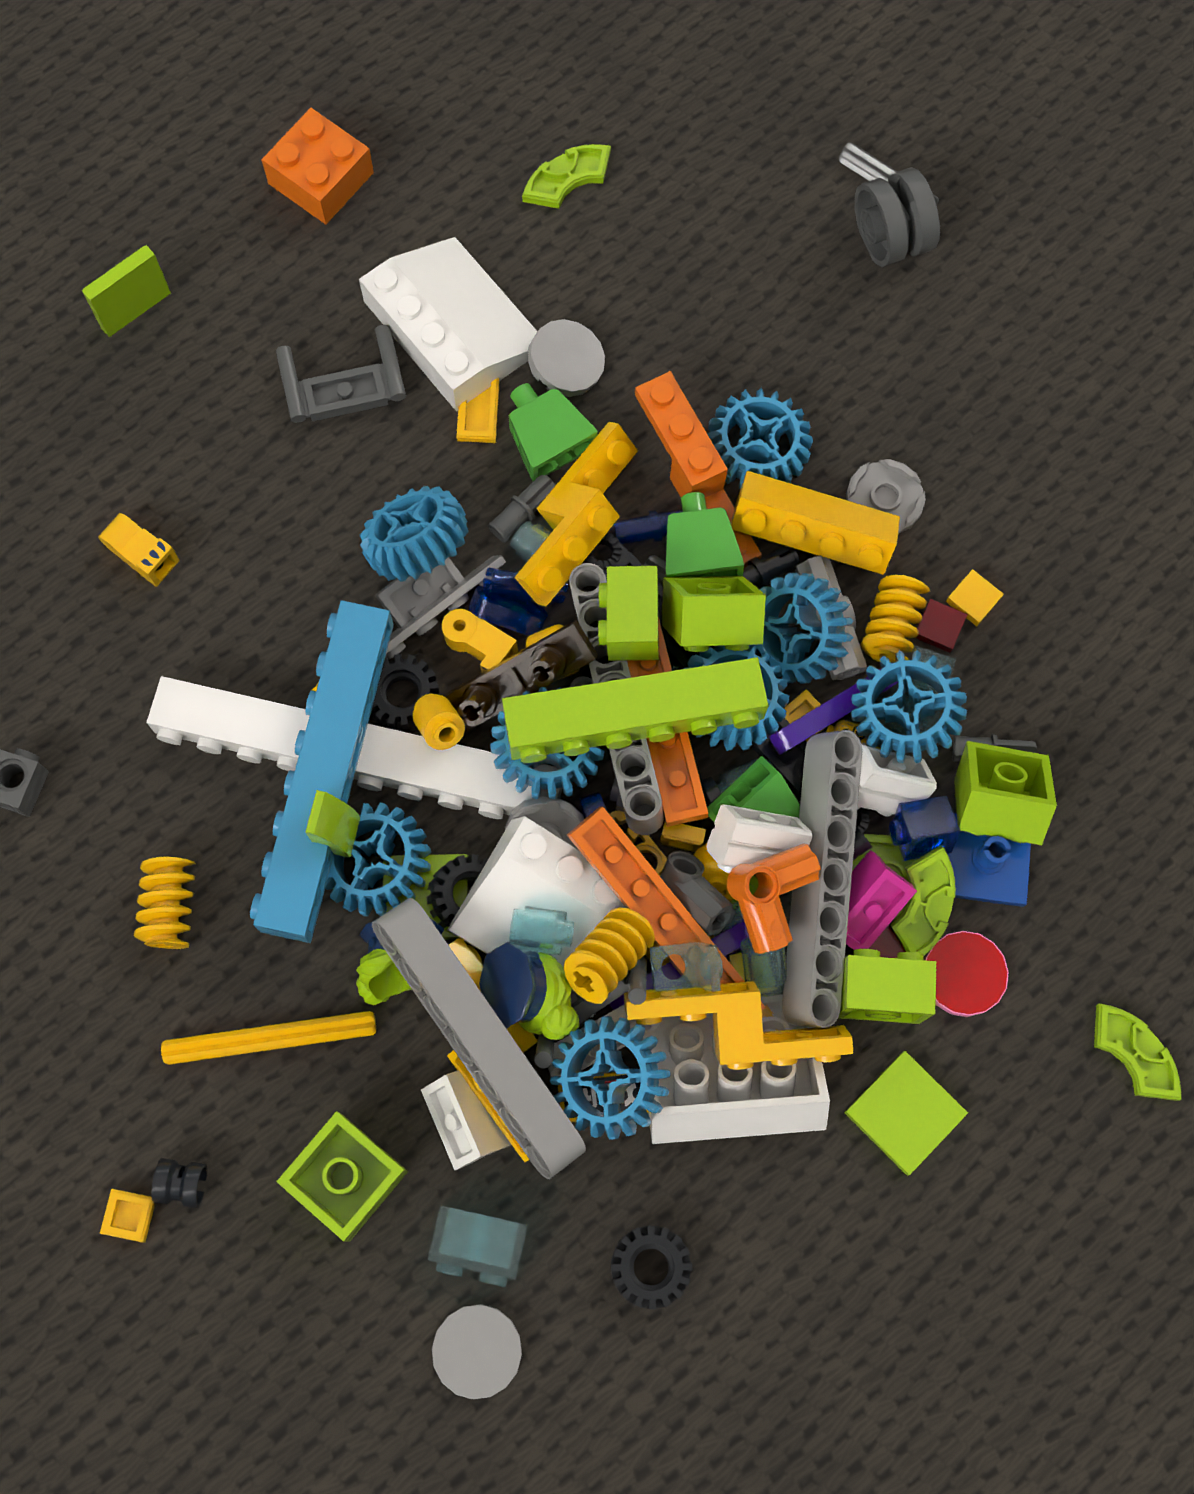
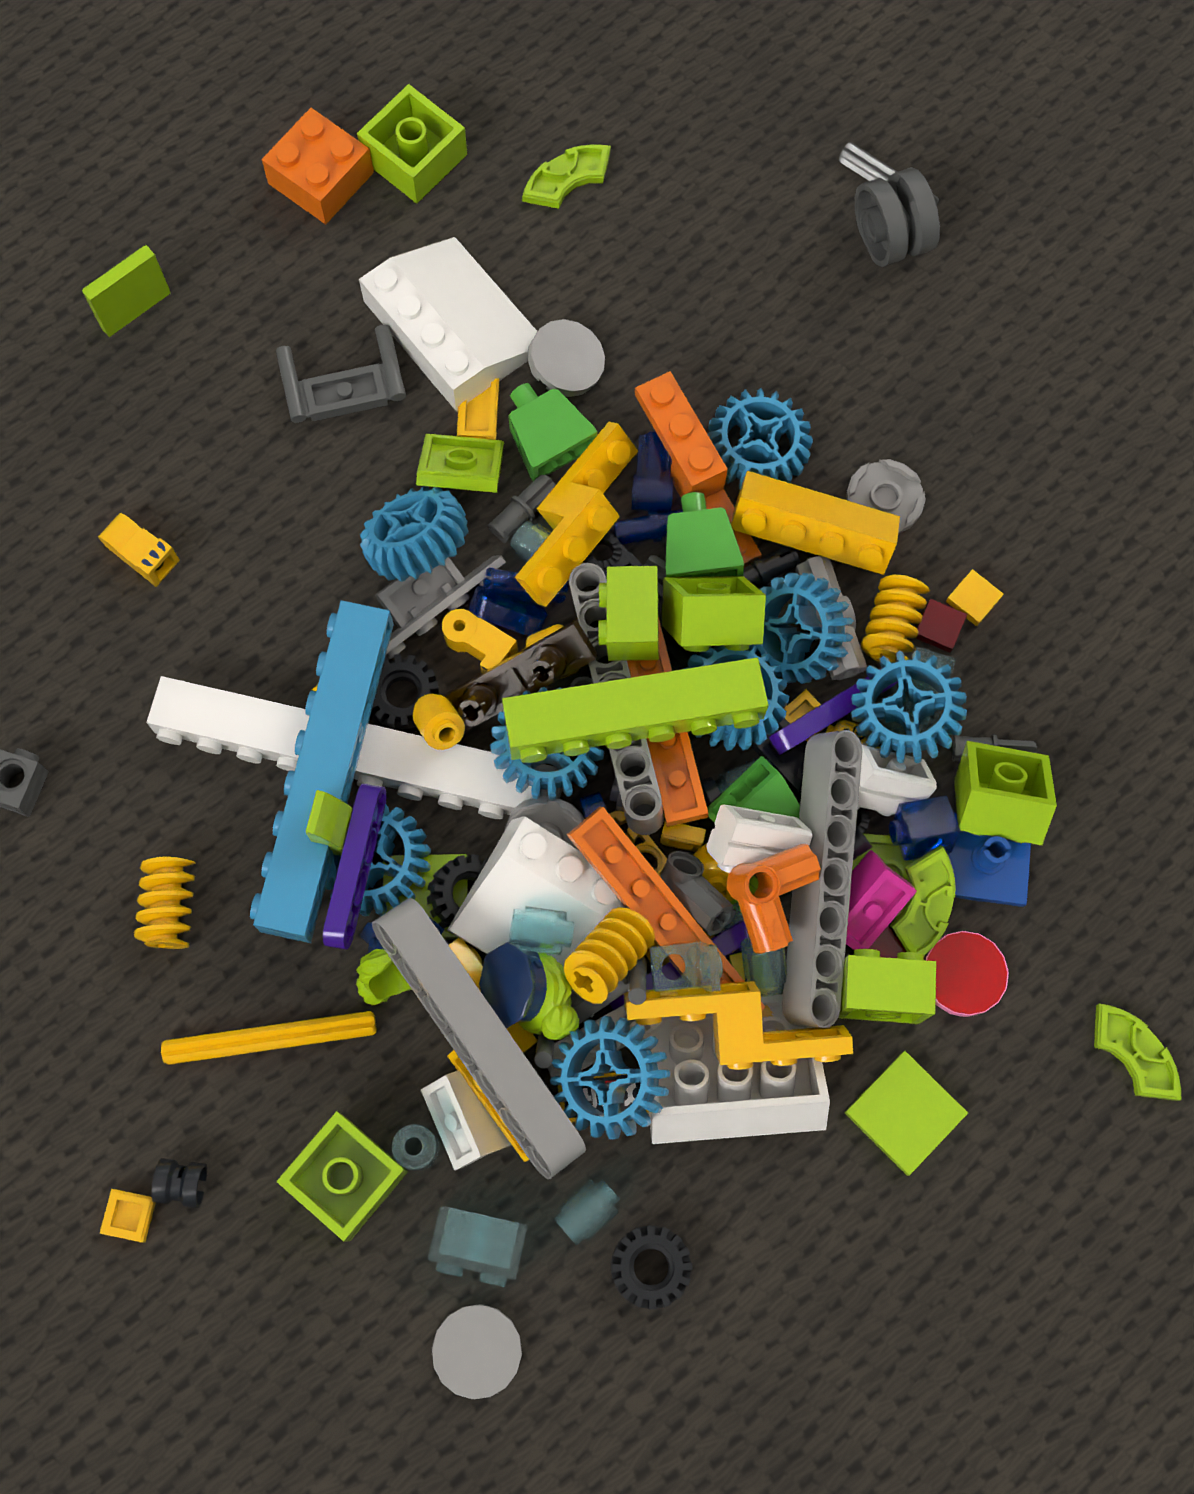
none -> dark purple beam [323,783,386,950]
none -> lime brick [357,84,467,203]
none -> clear light blue brick [392,1124,439,1171]
none -> lime tile [416,434,504,493]
none -> clear light blue brick [554,1179,620,1245]
none -> clear blue piece [631,432,673,513]

